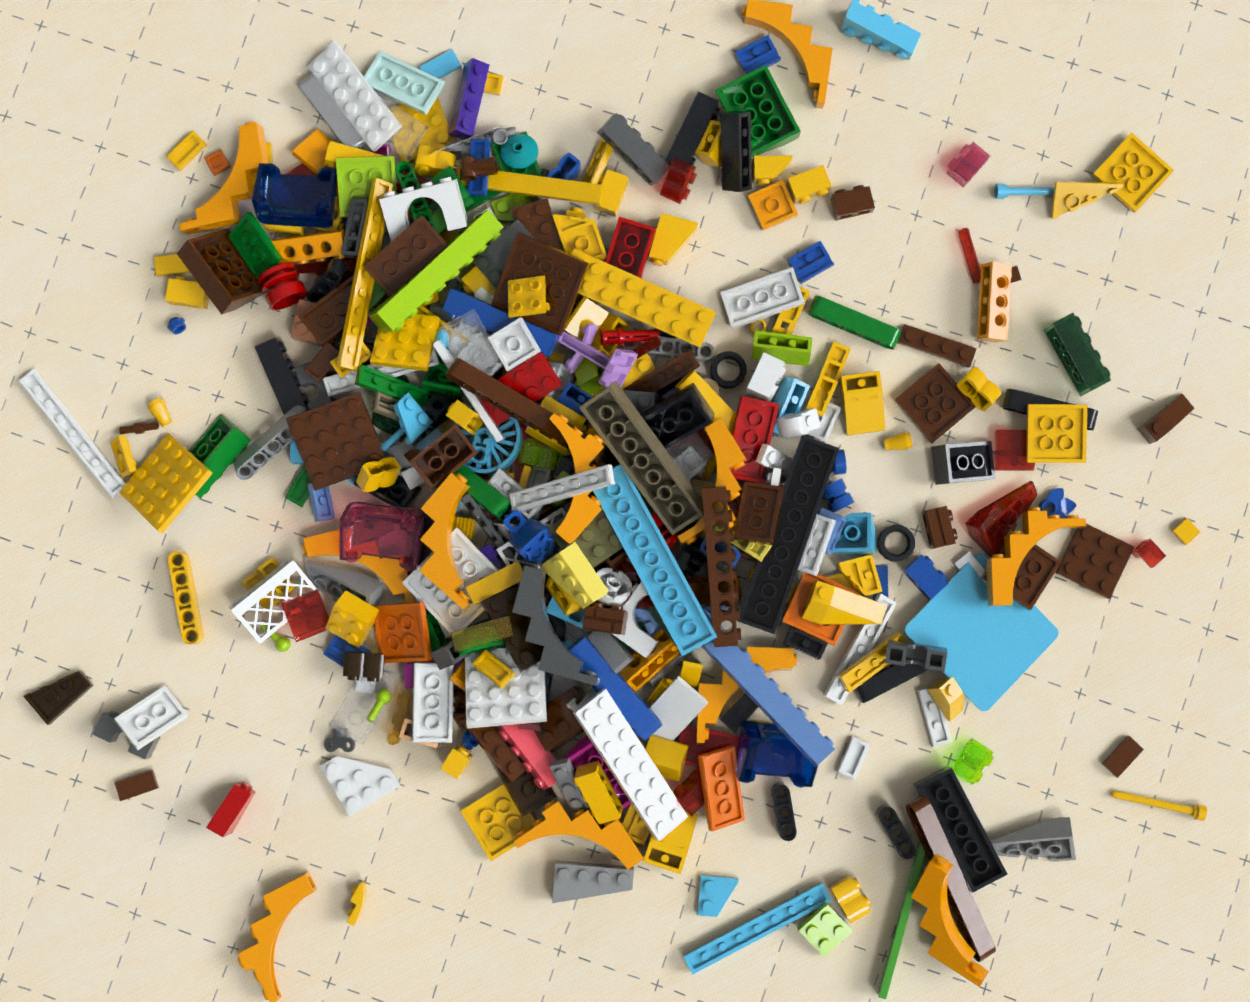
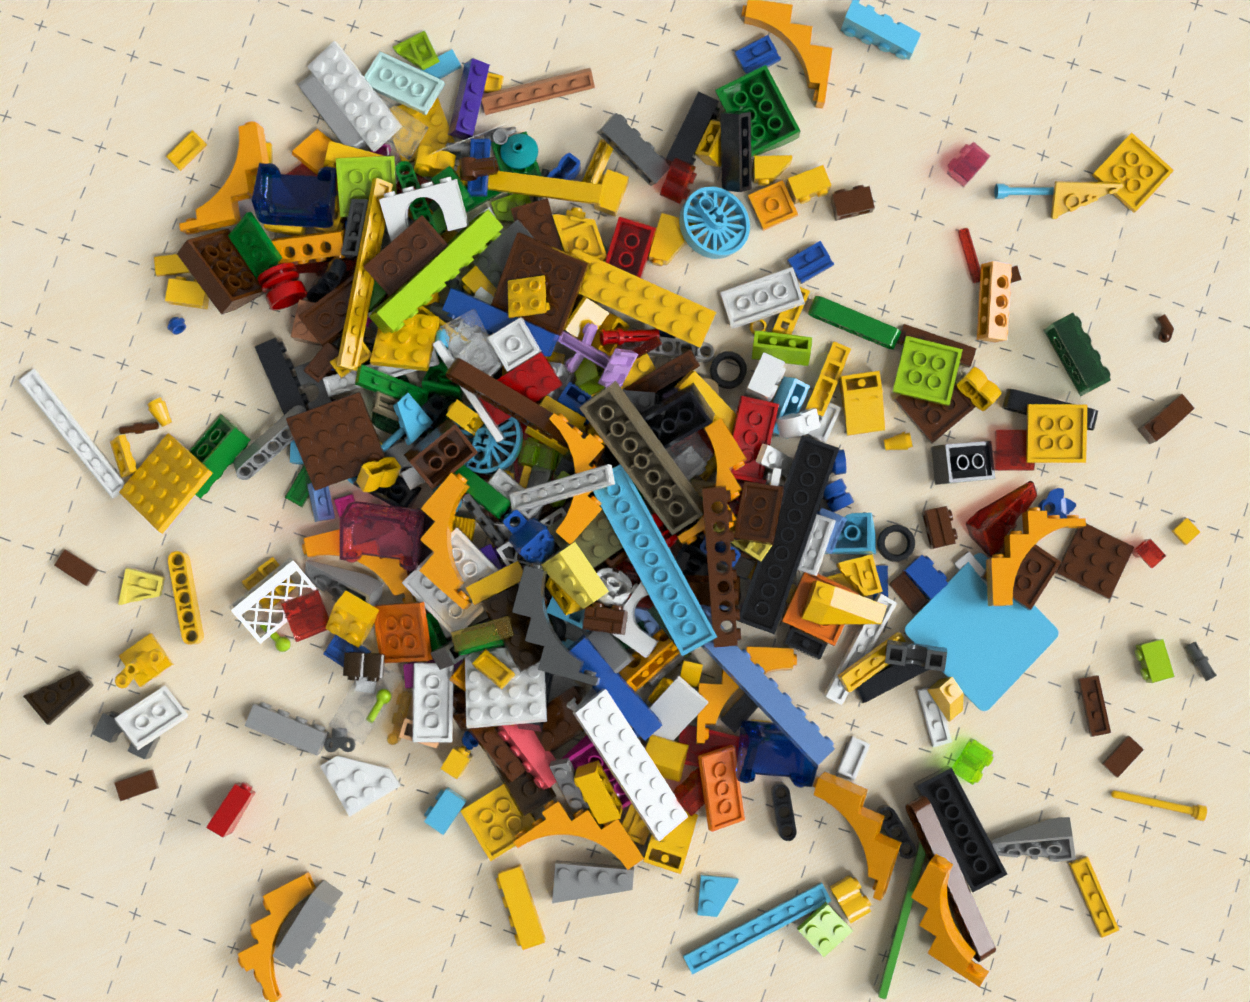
orange tile [204,149,231,176] -> none
yellow slope [347,881,366,926] -> none
none -> reddish brown tile [54,549,98,586]
none -> yellow piece [115,633,174,689]
none -> light yellow wing [118,568,165,605]
none -> light grey brick [245,702,329,755]
none -> light grey wedge [273,880,343,969]
none -> dark pink tile [334,494,359,518]
none -> lime wing [393,30,440,70]
none -> medium azure brick [424,787,467,835]
none -> nougat plate [482,68,595,115]
none -> yellow brick [496,864,546,950]
none -> medium azure piece [679,187,750,259]
none -> light orange arch [813,772,902,901]
none -> reddish brown tile [888,572,929,614]
none -> lime plate [892,336,963,406]
none -> yellow tile [1068,856,1119,938]
none -> reddish brown plate [1078,675,1111,737]
none -> lime brick [1135,639,1175,683]
none -> reddish brown arm [1157,314,1174,343]
none -> dark grey pin [1185,641,1217,681]

